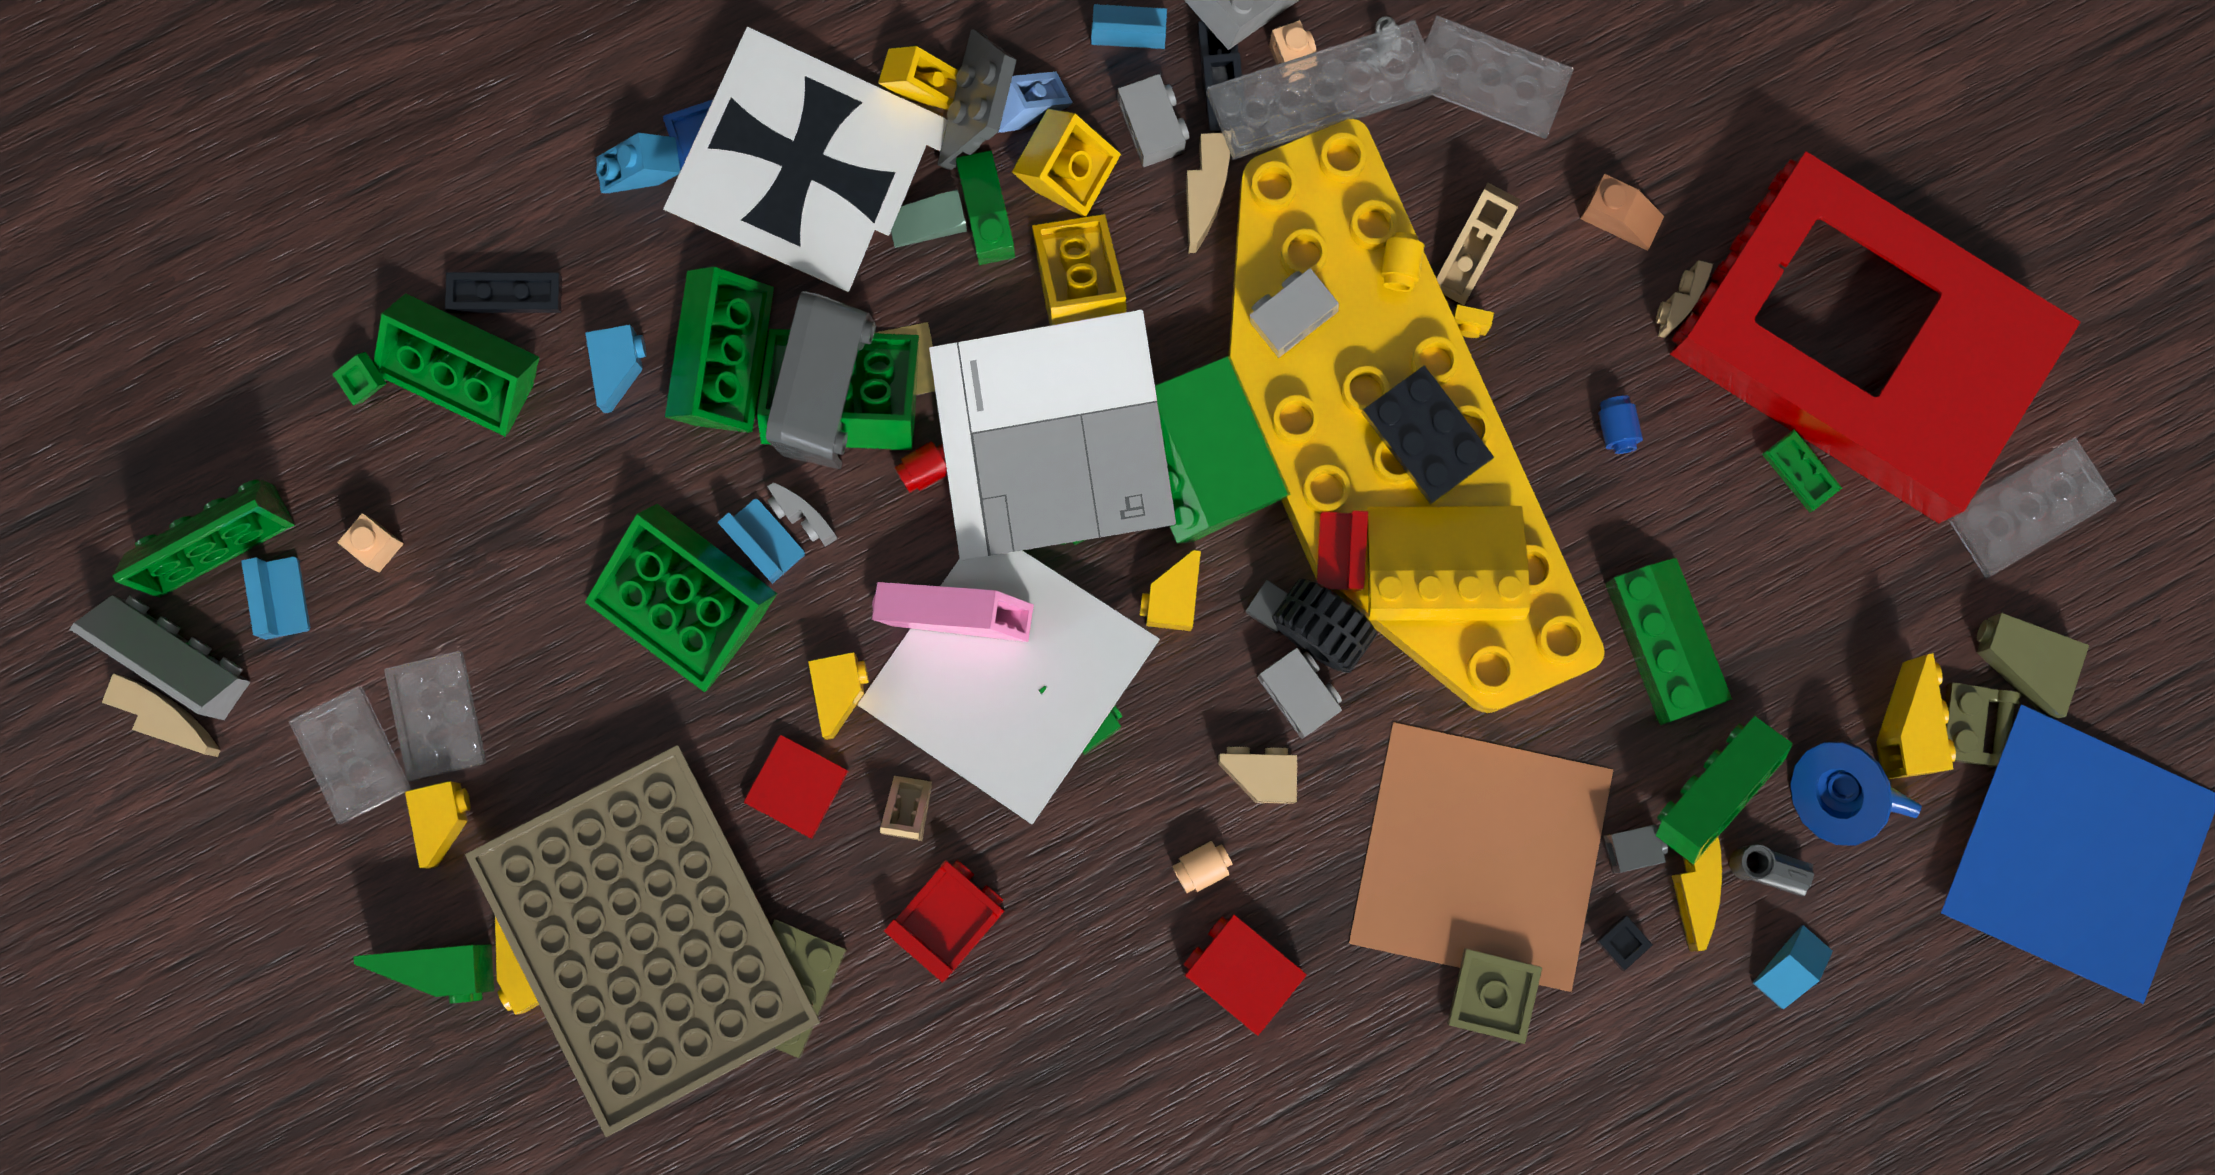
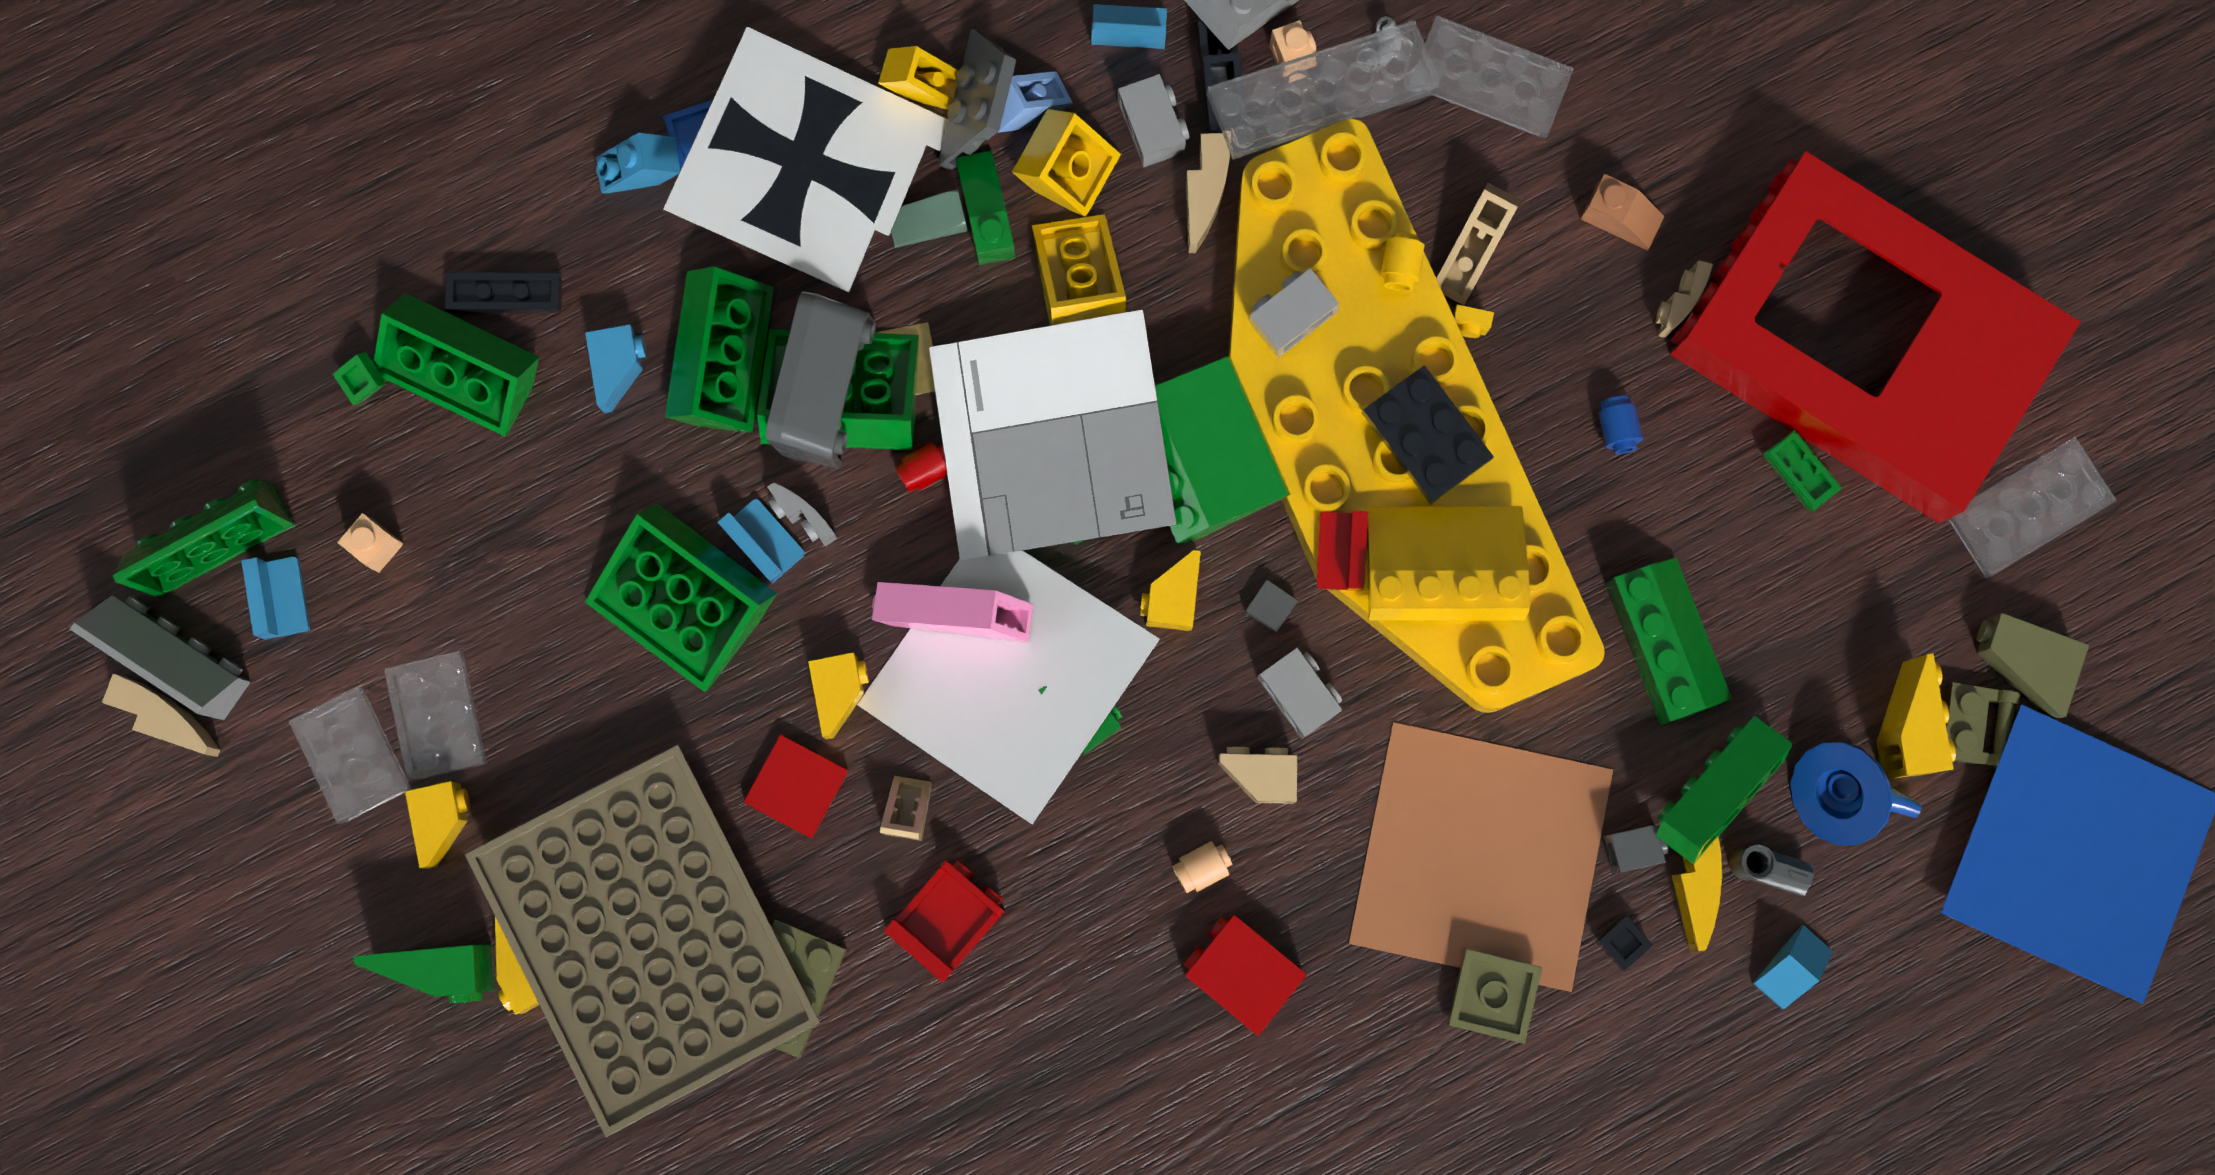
black tyre [1272,579,1377,673] -> none

